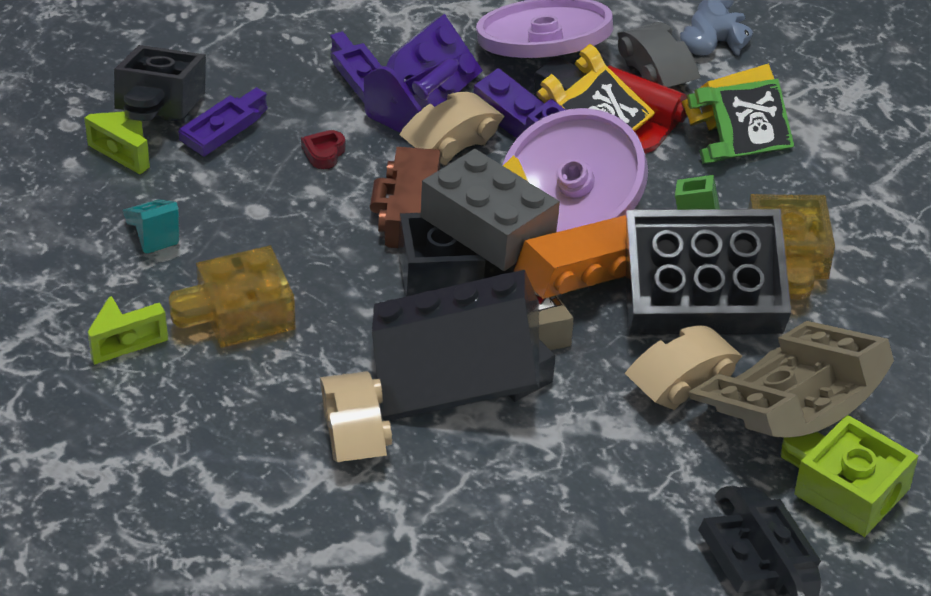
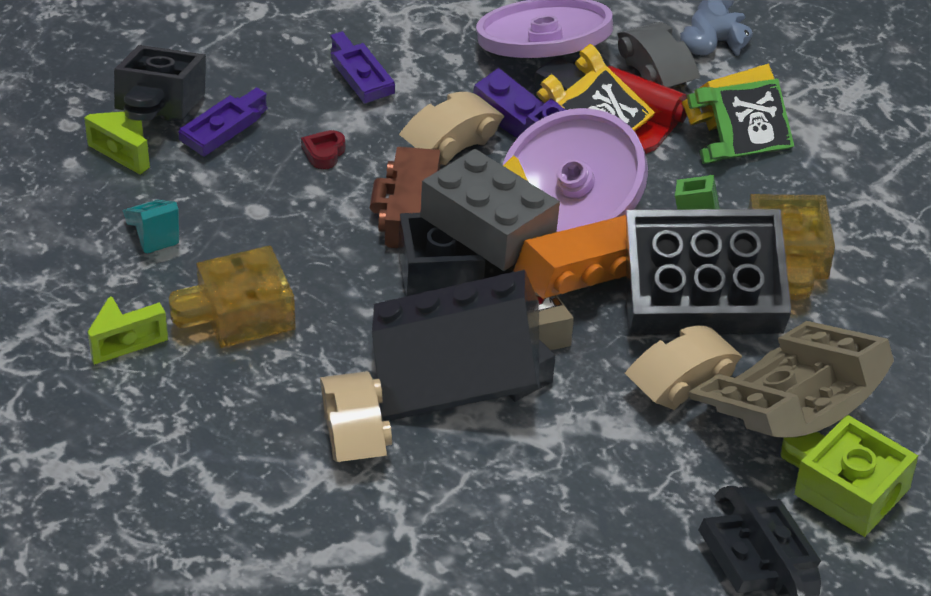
dark purple plate [364,14,483,133] -> none

